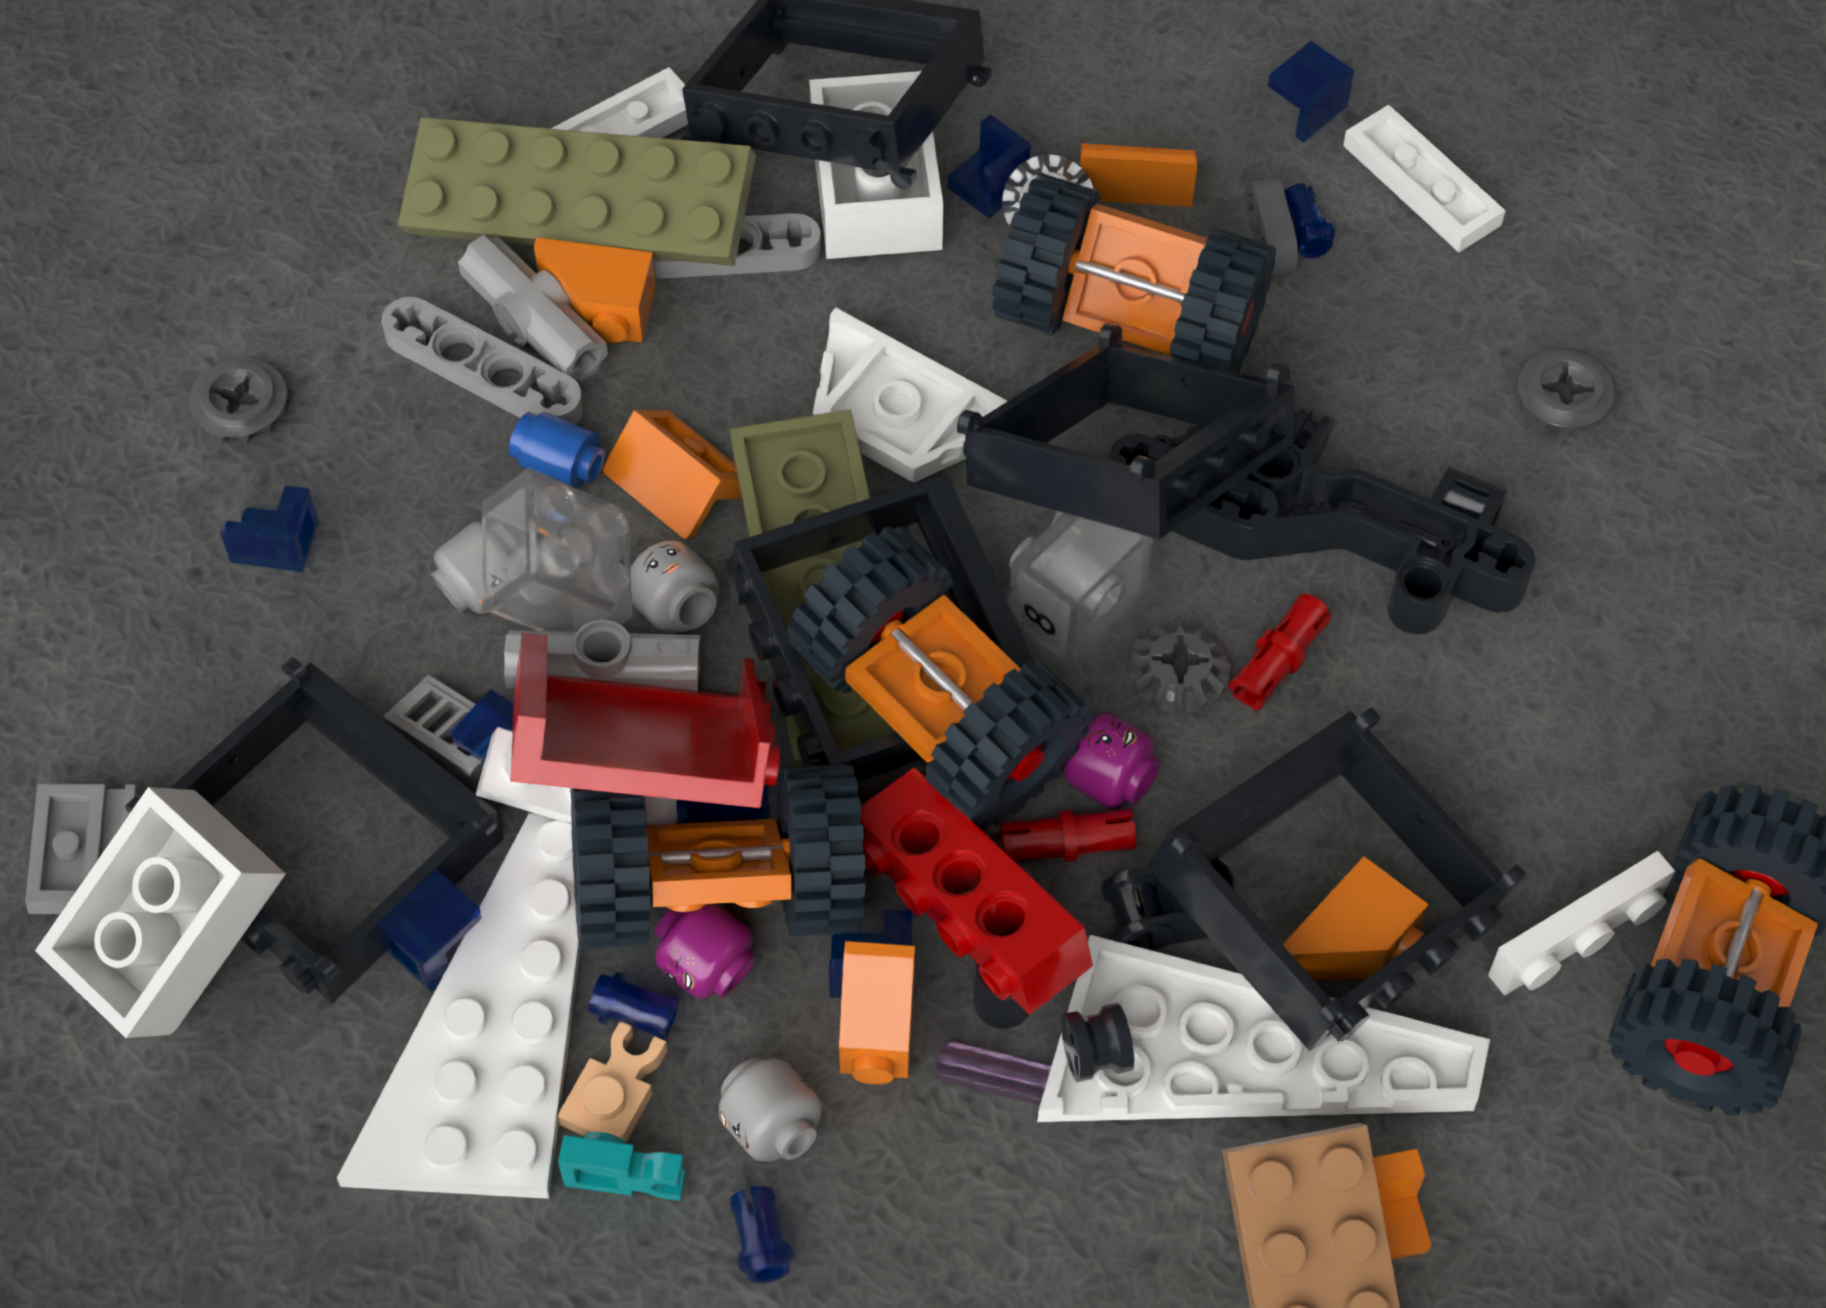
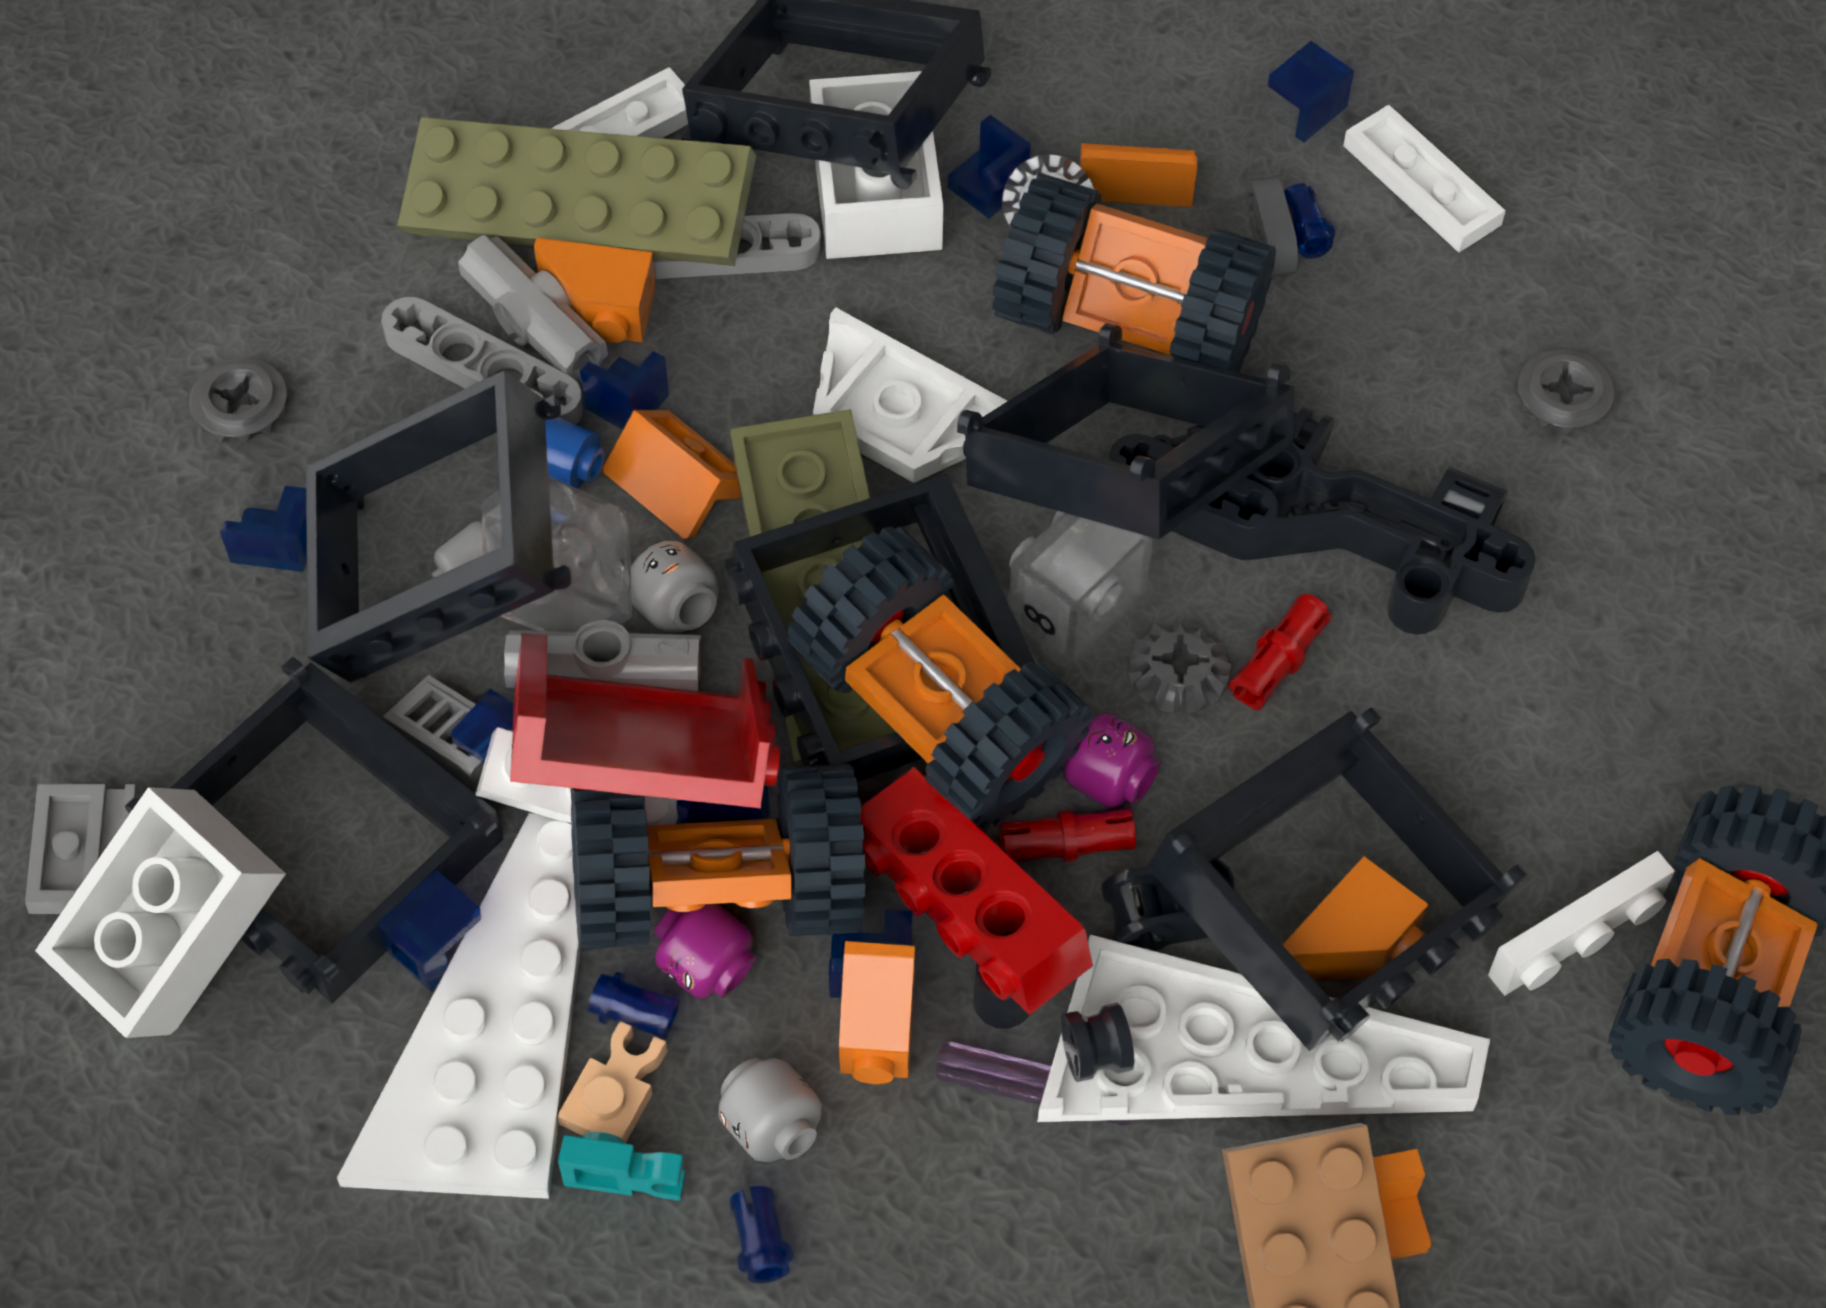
none -> black window [306,370,572,683]
none -> clear blue panel [580,351,669,430]

